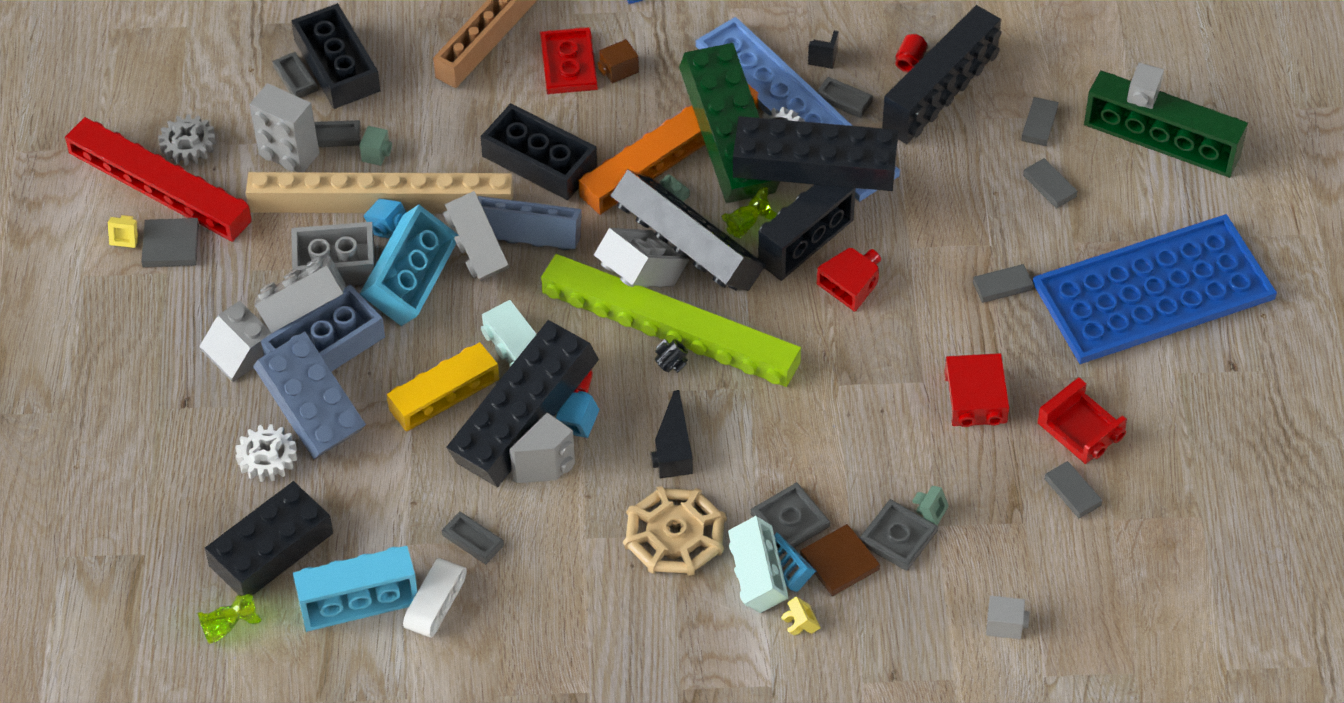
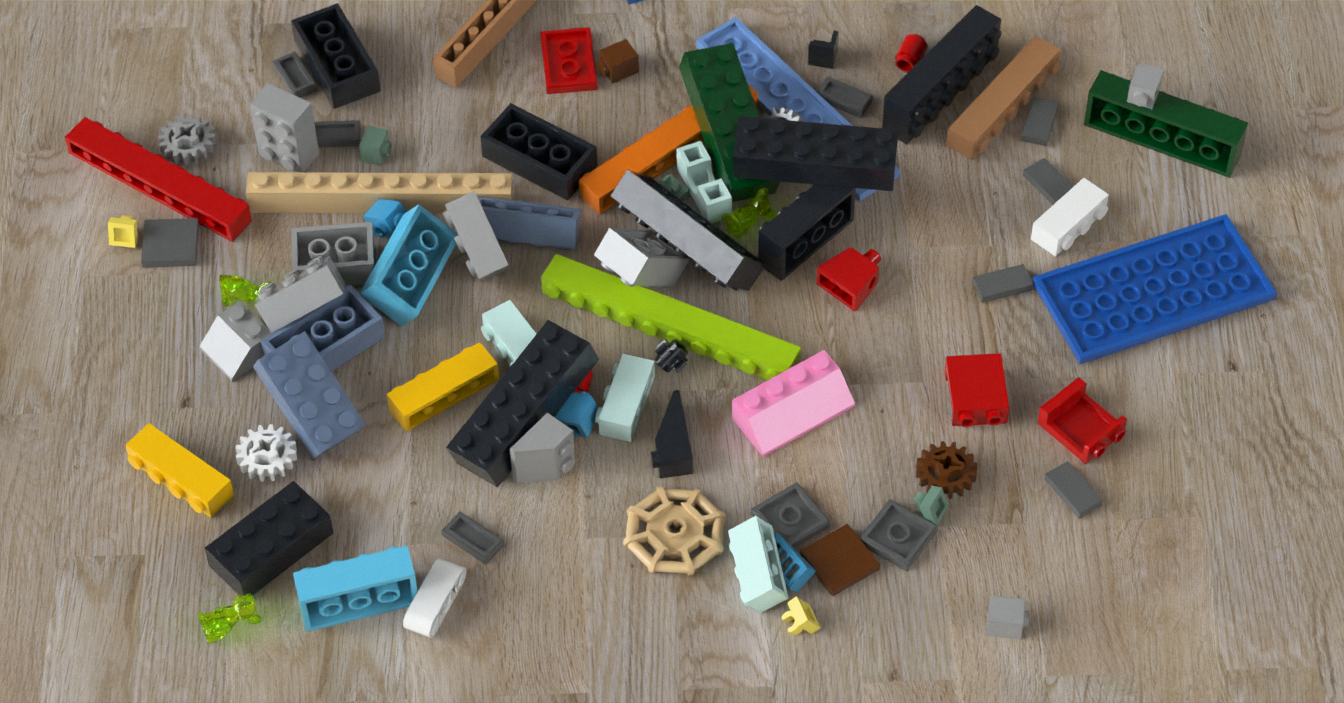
none -> yellow brick [125,423,234,518]
none -> clear neon green animal [219,274,271,307]
none -> light aqua brick [595,354,655,442]
none -> light aqua arch [677,141,732,224]
none -> bright pink slope [732,350,855,457]
none -> reddish brown gear [916,441,977,499]
none -> medium nougat brick [946,35,1061,160]
none -> white brick [1031,178,1109,257]

